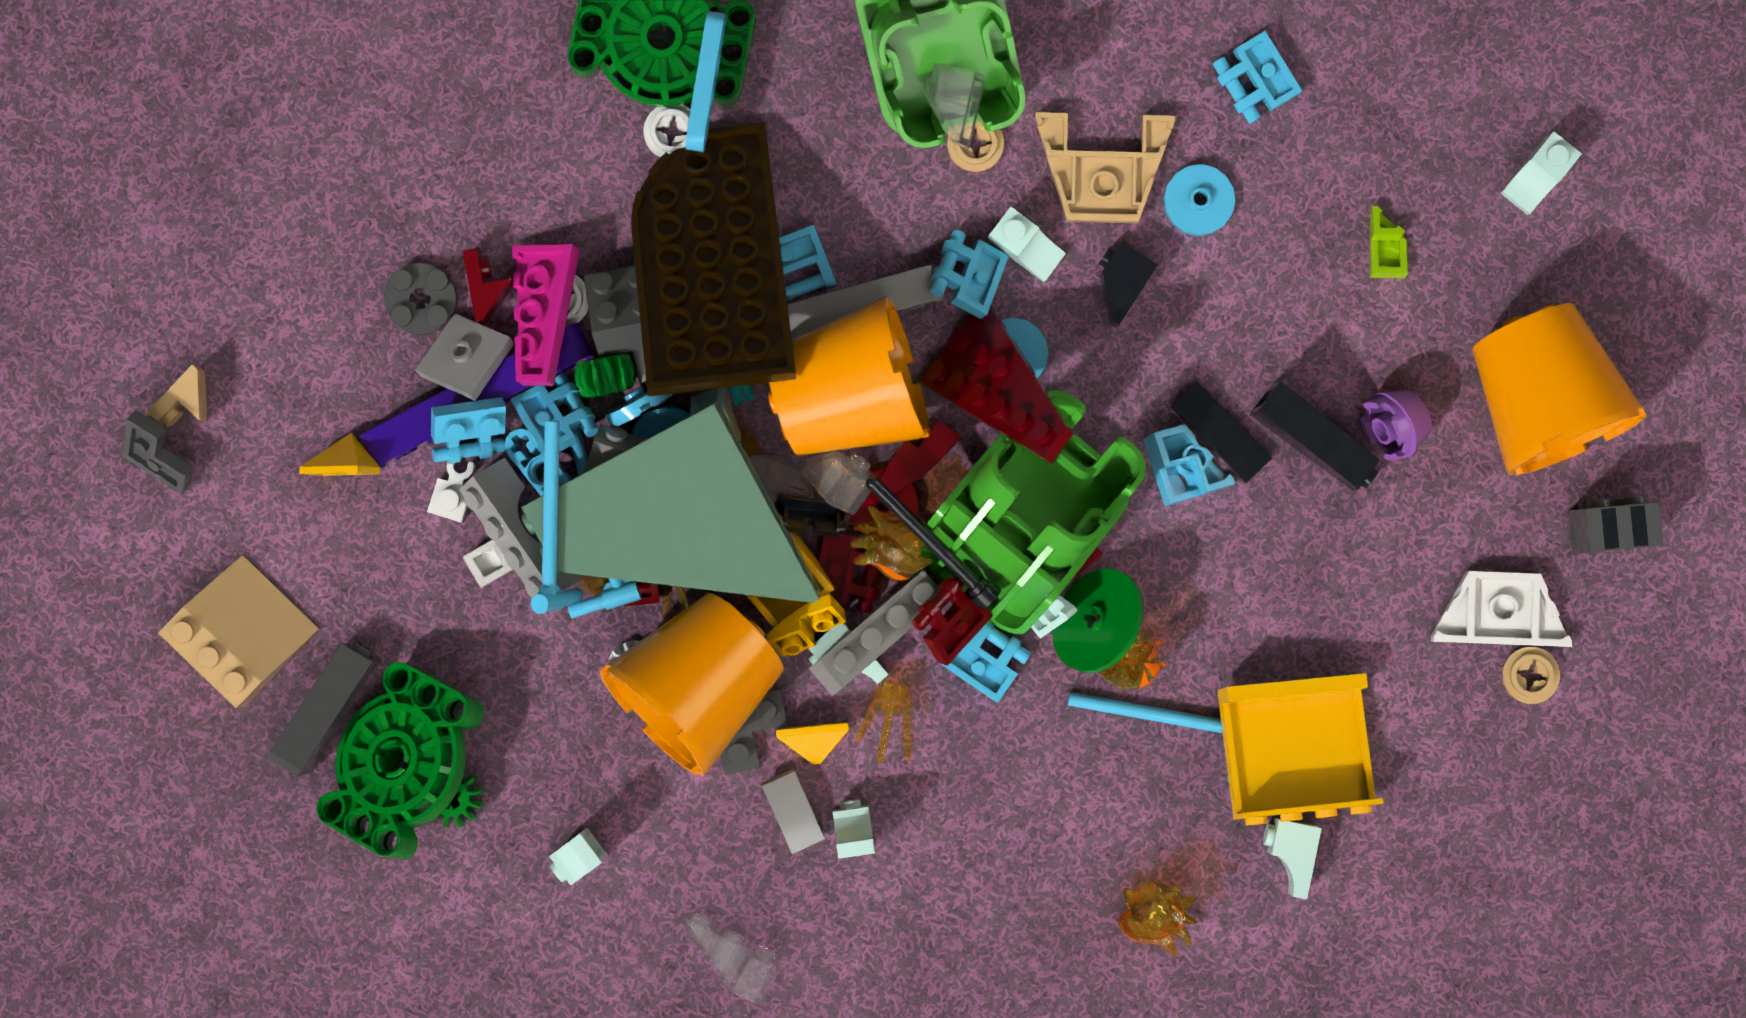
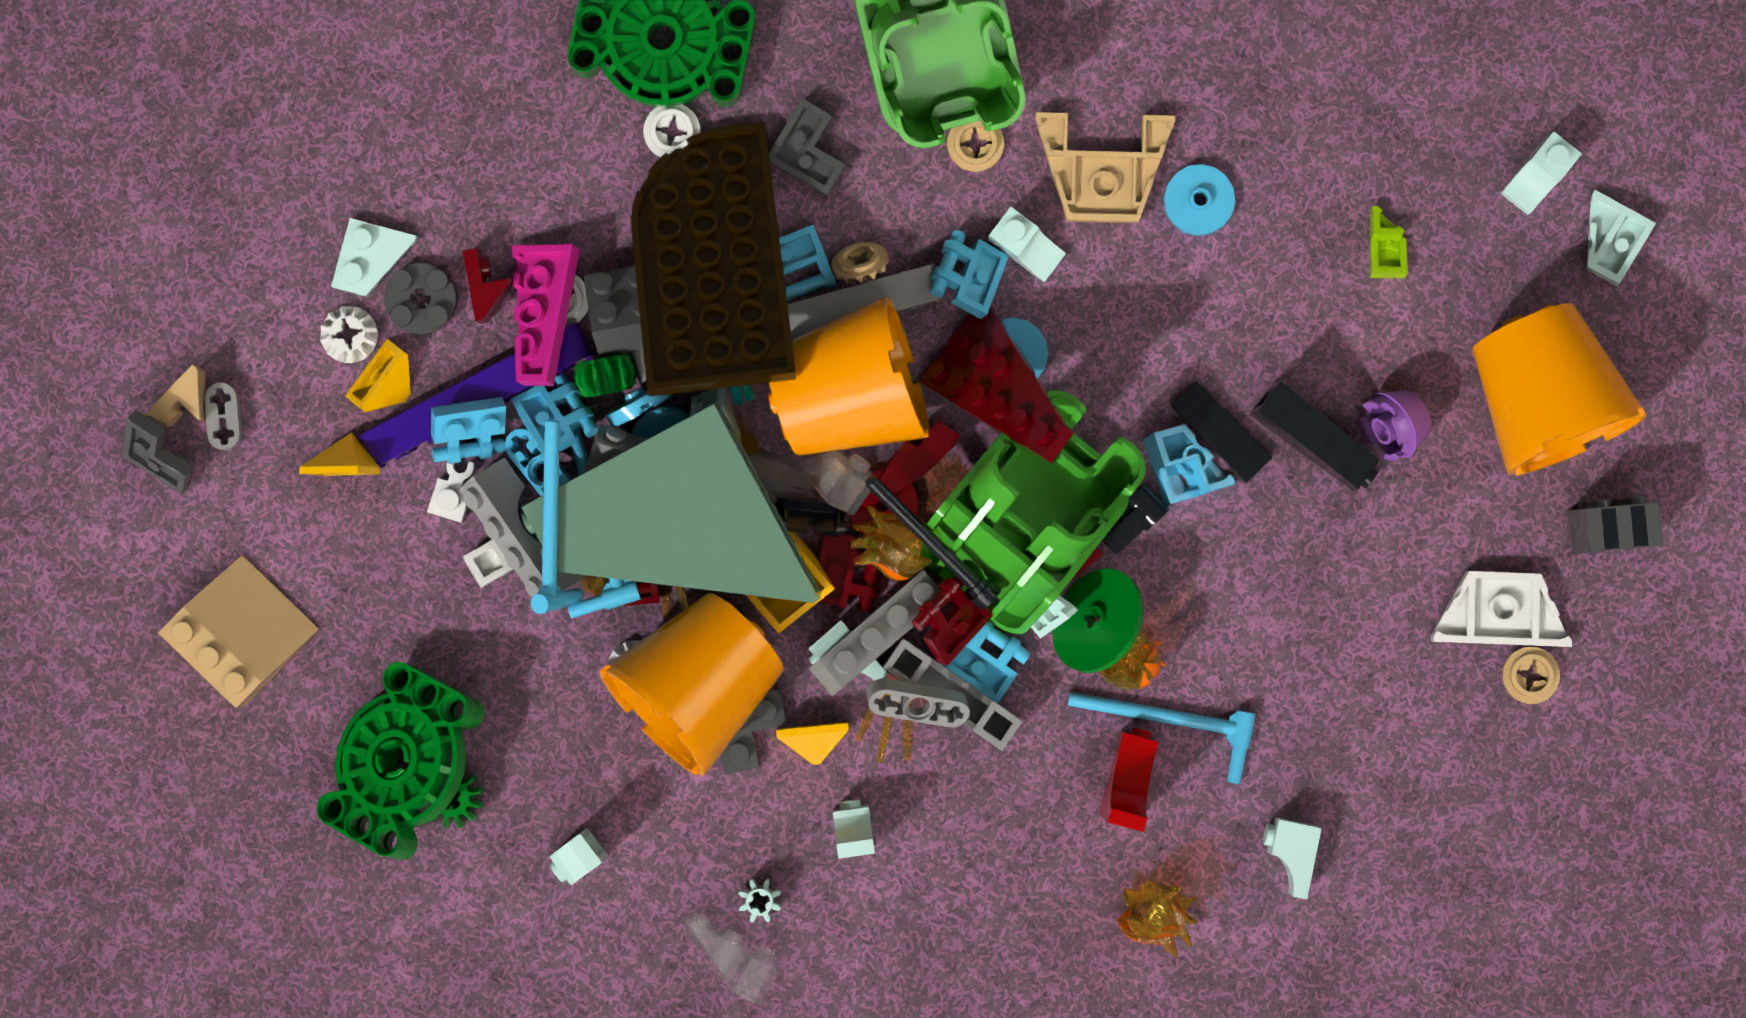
dark grey slope [266,641,378,777] -> none
light grey plate [415,313,514,401] -> none
medium azure beam [685,11,726,152] -> none
light grey slope [760,769,825,854] -> none
yellow slope [767,594,846,657] -> none
clear slope [925,63,986,148] -> none
black slope [1099,242,1158,328] -> none
medium azure plate [1212,31,1302,125] -> none
yellow panel [1217,673,1384,826] -> none
none -> light grey beam [204,382,243,451]
none -> white gear [320,306,378,363]
none -> light aqua wing [331,218,418,297]
none -> yellow slope [345,339,411,412]
none -> light aqua gear [739,878,782,923]
none -> dark grey plate [769,98,845,197]
none -> tan gear [831,242,889,284]
none -> light grey beam [866,678,970,728]
none -> light grey arch [882,638,1023,751]
none -> red arch [1099,726,1159,832]
none -> black piece [1102,483,1170,555]
none -> light aqua wing [1586,190,1656,287]

